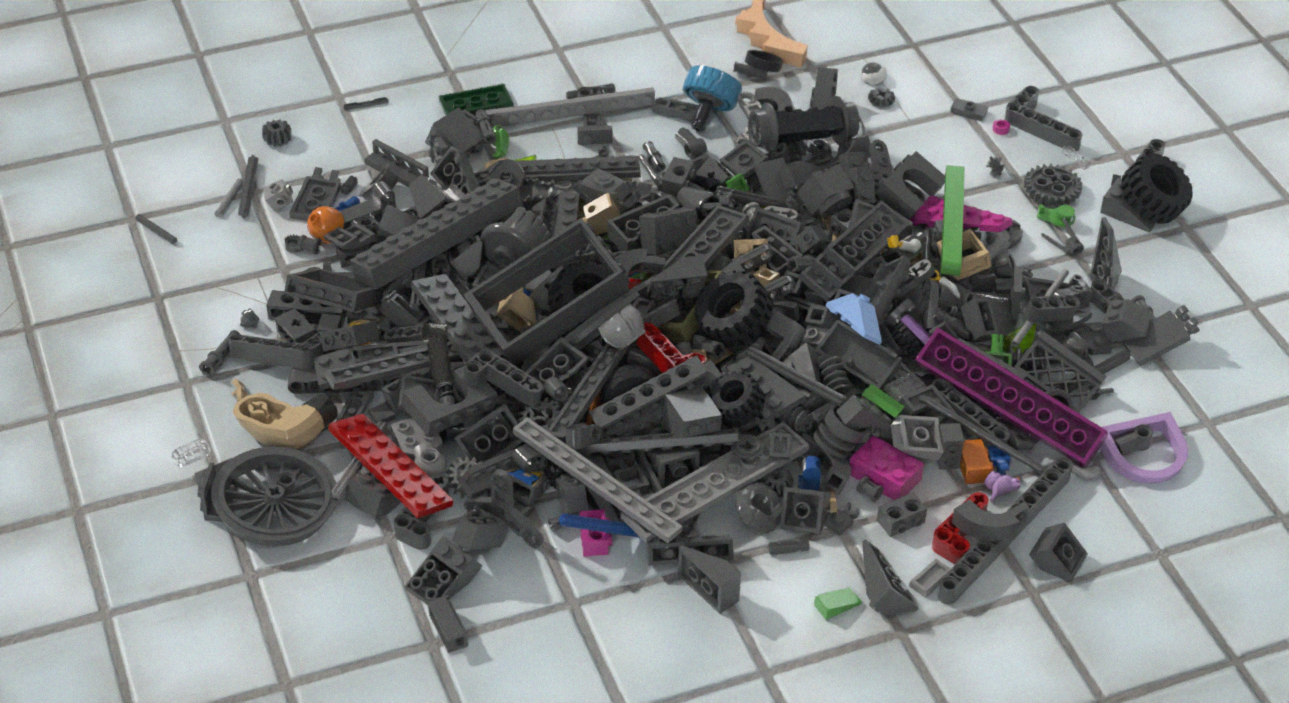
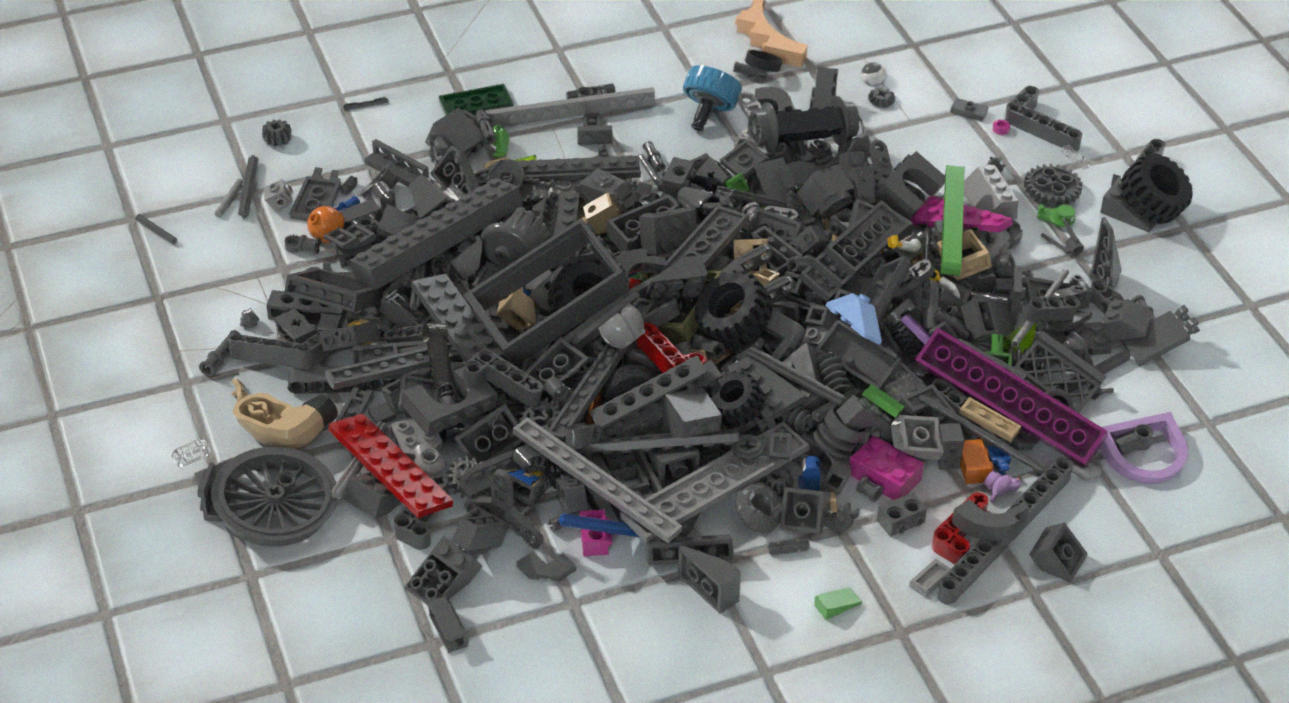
dark grey plate [314,347,369,390] -> none
dark grey hinge [651,98,698,120] -> none
dark grey piece [675,127,707,158] -> none
dark grey wedge [862,539,919,616] -> none
none -> dark grey tile [517,552,576,581]
none -> tan tile [959,397,1022,442]
none -> light grey slope [964,165,1019,220]

